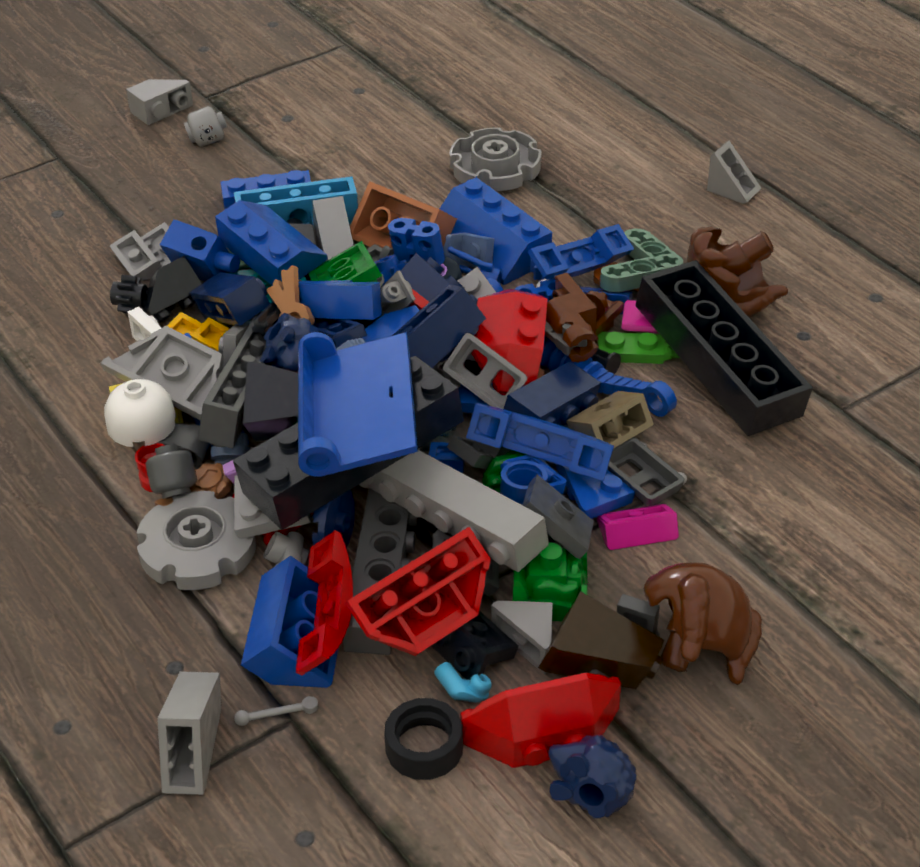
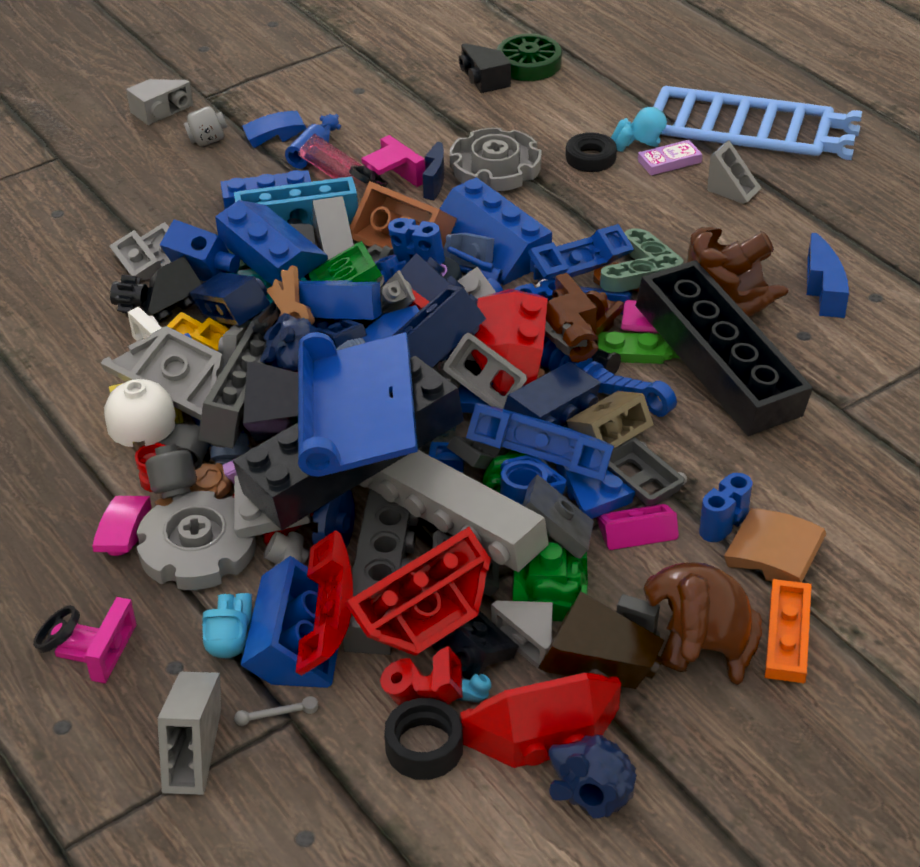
none -> dark pink piece [33,597,137,684]
none -> dark pink slope [92,496,152,556]
none -> medium azure piece [202,593,252,658]
none -> blue slope [242,111,307,148]
none -> blue wheel [285,114,341,169]
none -> clear pink tile [298,133,362,179]
none -> dark pink piece [349,135,425,188]
none -> red leg [380,646,463,705]
none -> dark blue slope [422,141,444,201]
none -> black slope [459,43,511,93]
none -> dark green wheel [496,34,562,81]
none -> black tyre [565,132,617,172]
none -> medium azure piece [611,107,667,152]
none -> lavender tile [638,140,702,176]
none -> light blue bar [653,86,862,160]
none -> blue piece [699,473,753,542]
none -> medium nougat slope [724,508,826,583]
none -> orange plate [764,579,812,683]
none -> blue slope [806,233,849,318]

